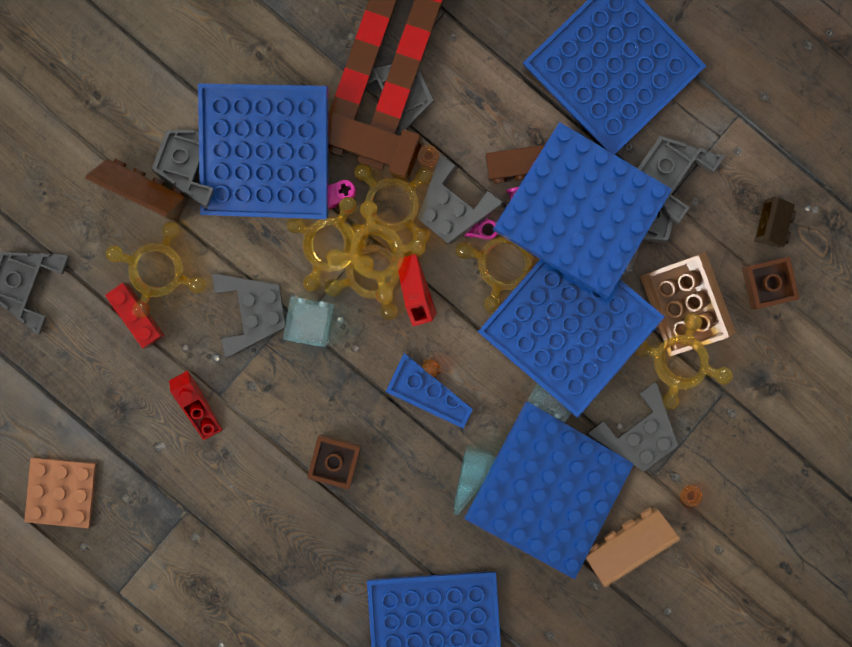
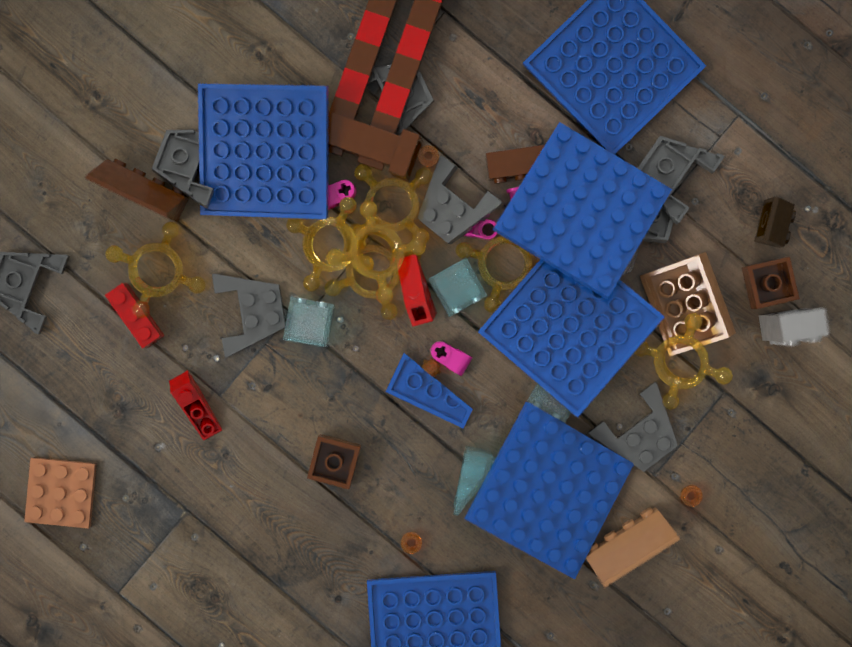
none -> clear orange plate [401,532,422,554]
none -> clear light blue piece [428,258,487,317]
none -> dark pink piece [431,341,473,376]
none -> light grey brick [759,308,829,346]

